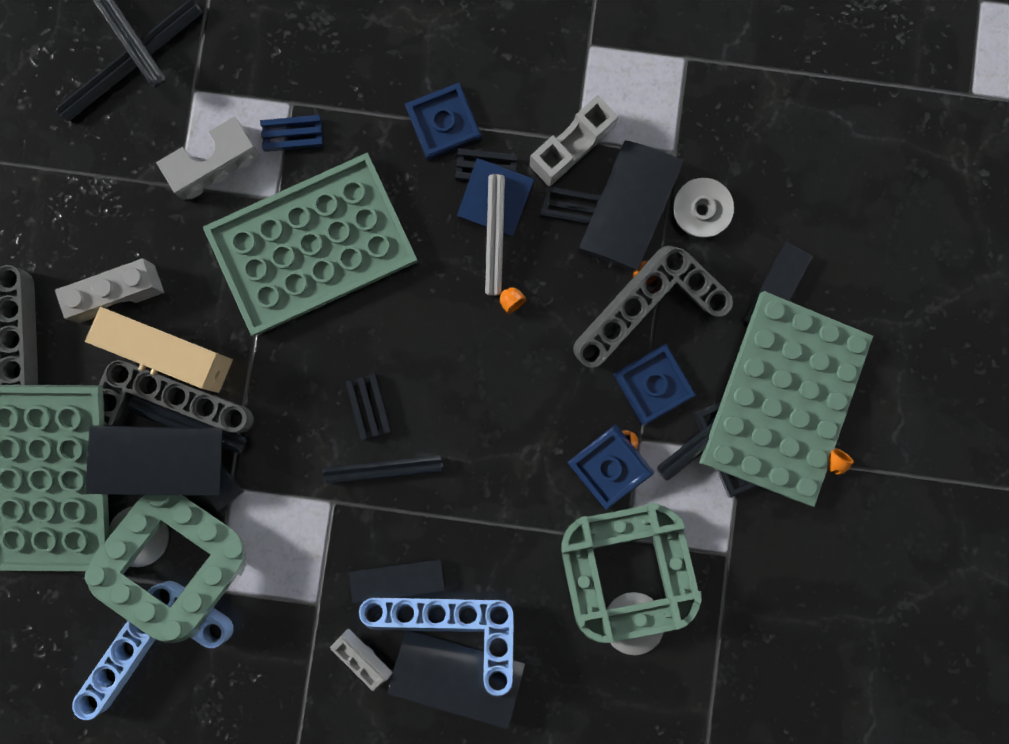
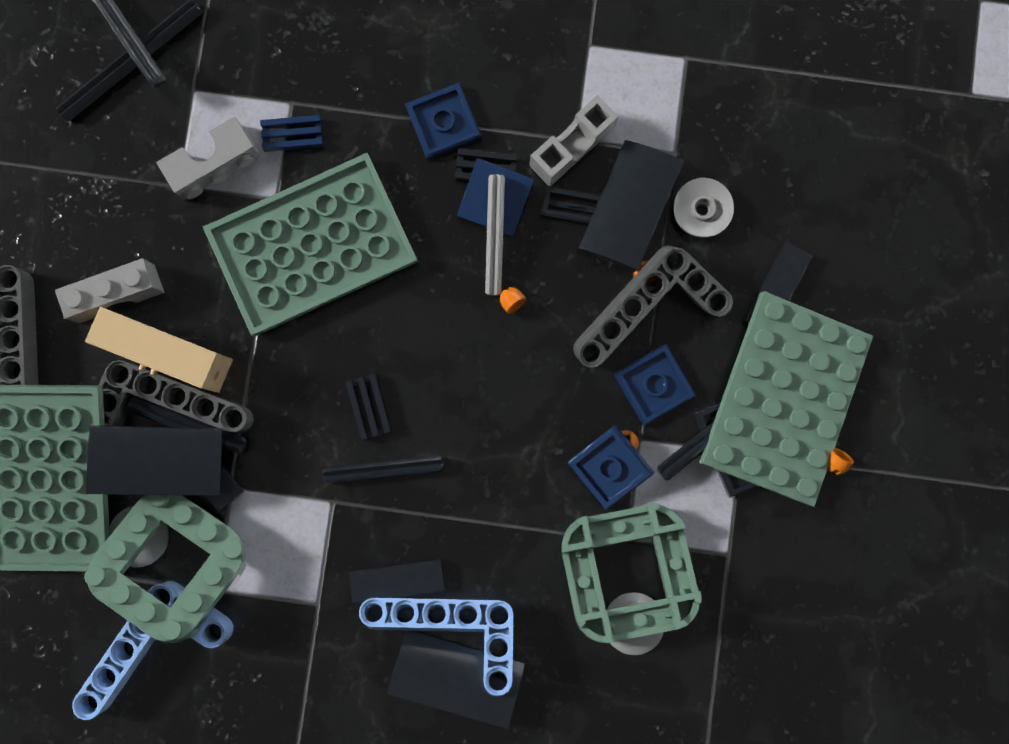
light grey plate [330,628,393,691] -> none

